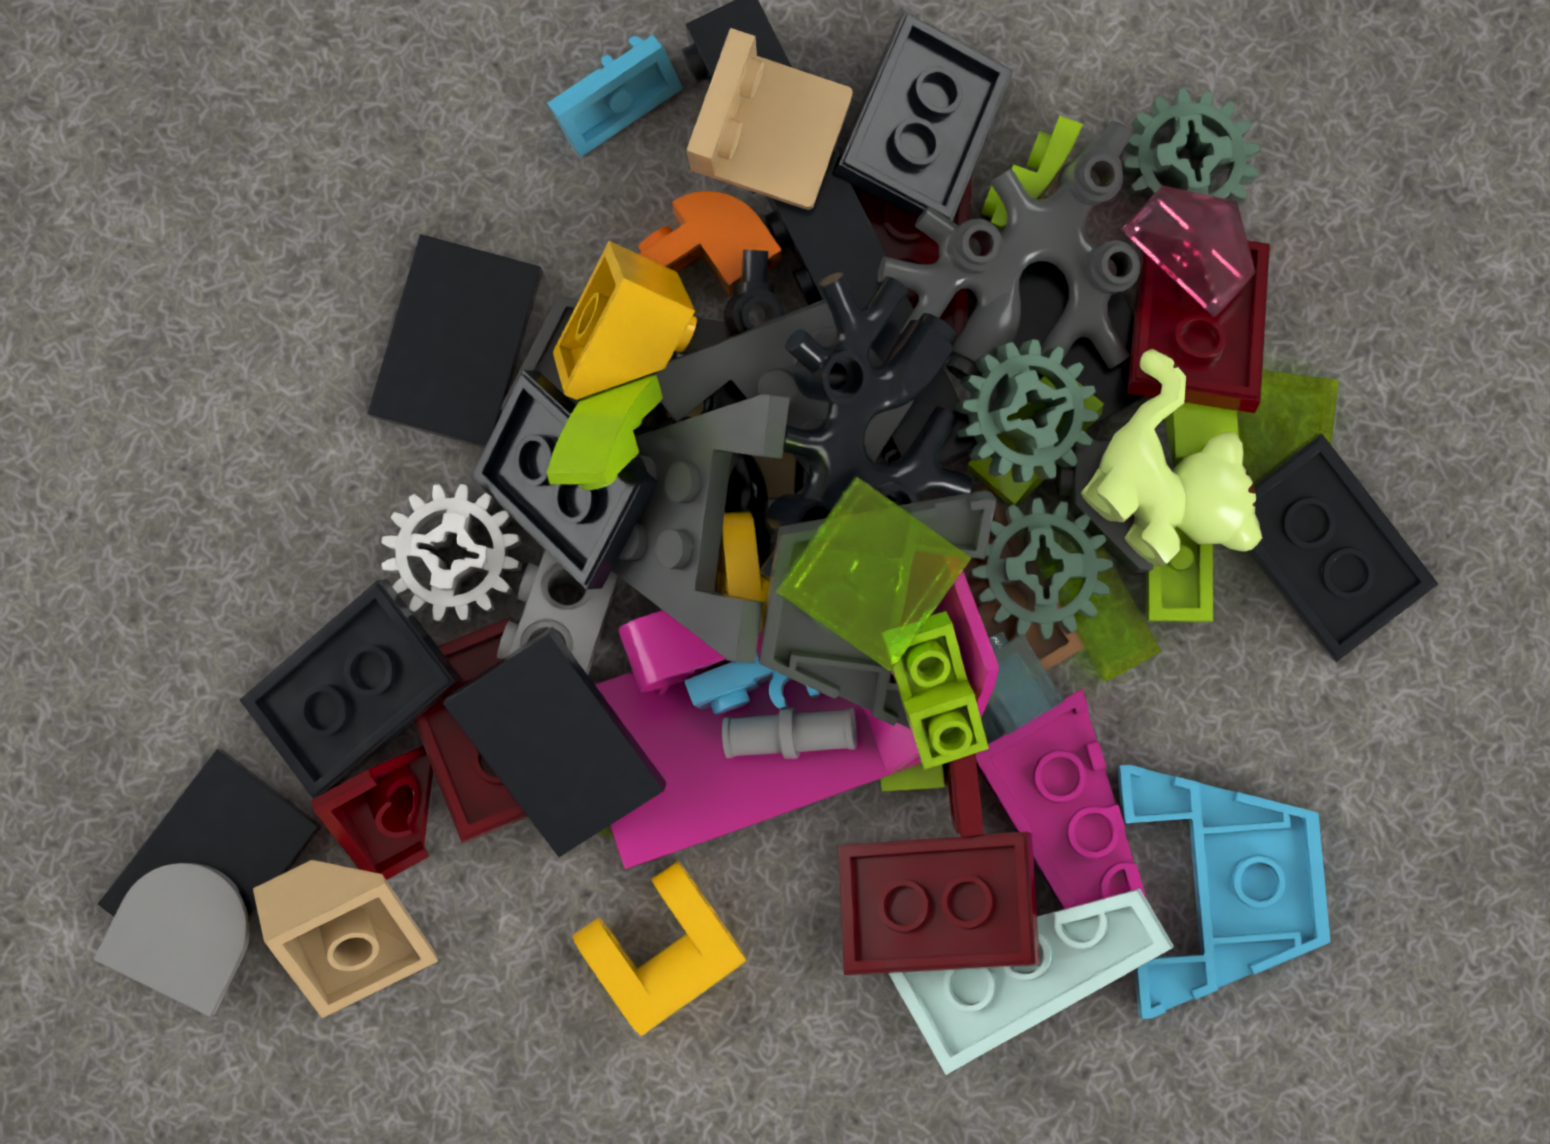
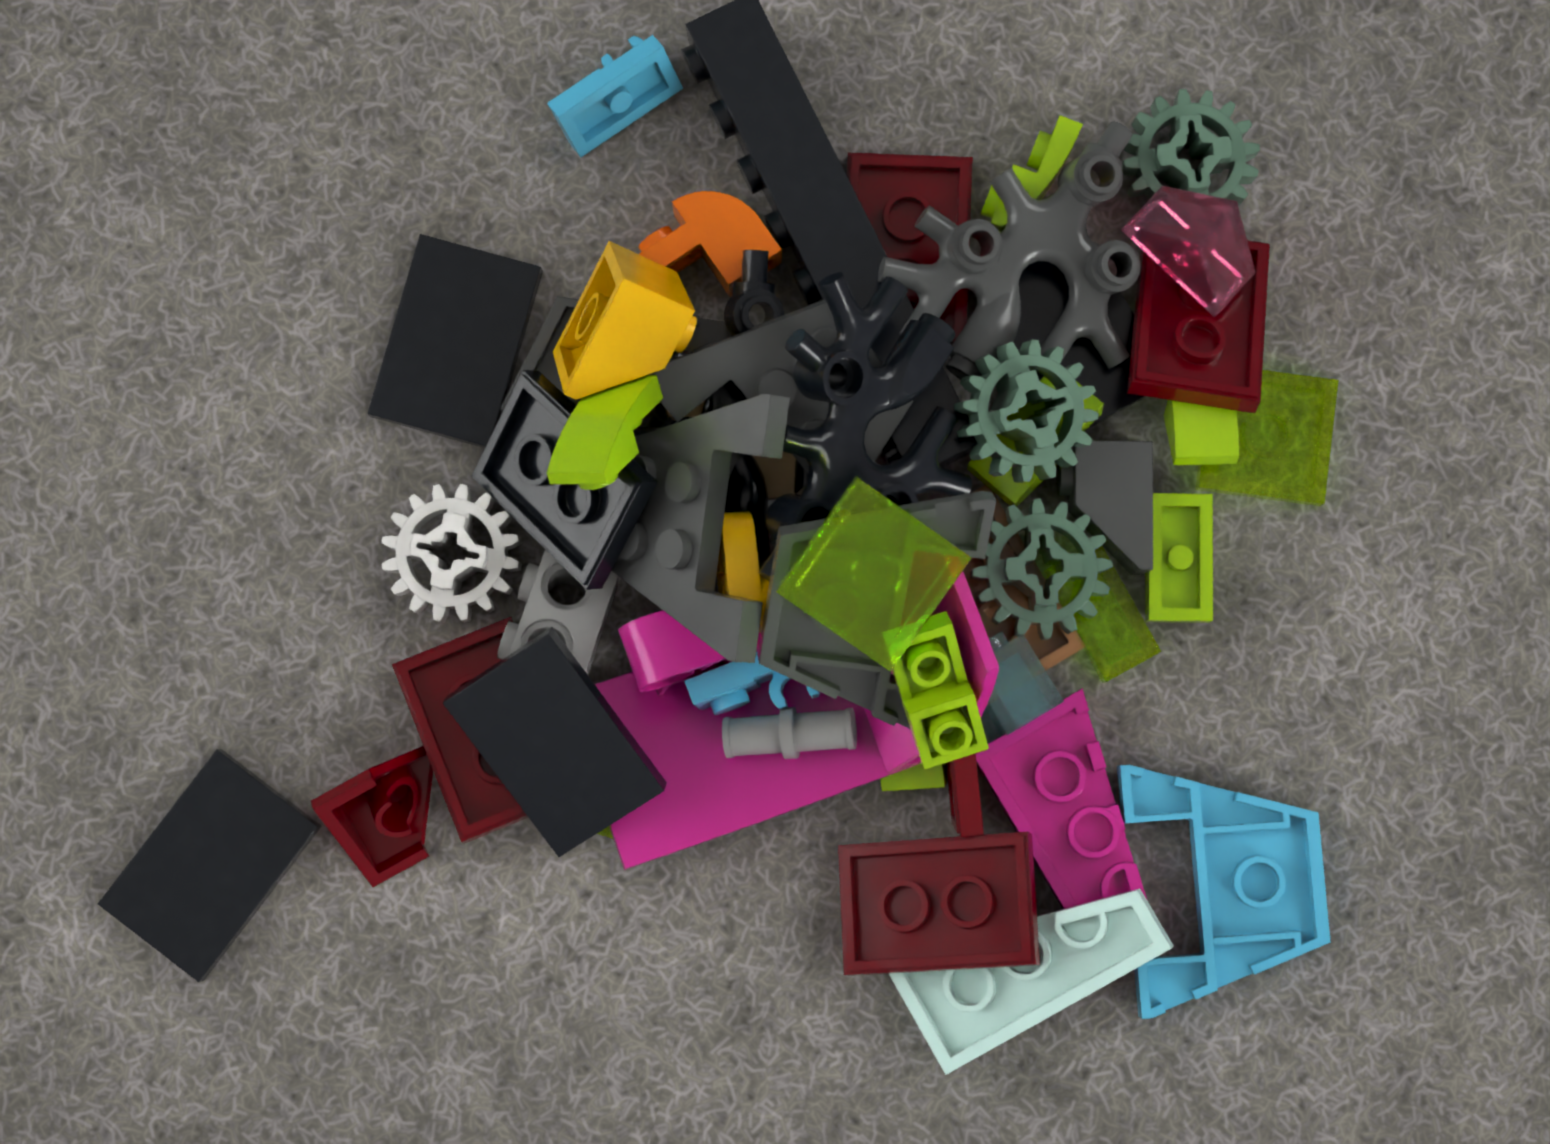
light grey tile [93,863,251,1017] -> none
black tile [240,579,463,799] -> none
tan slope [253,860,438,1018] -> none
yellow connector [572,860,748,1036] -> none
tan bracket [686,28,853,210] -> none
tile [832,11,1013,221] -> none
yellowish green animal [1081,349,1262,566] -> none
black tile [1247,433,1438,662] -> none

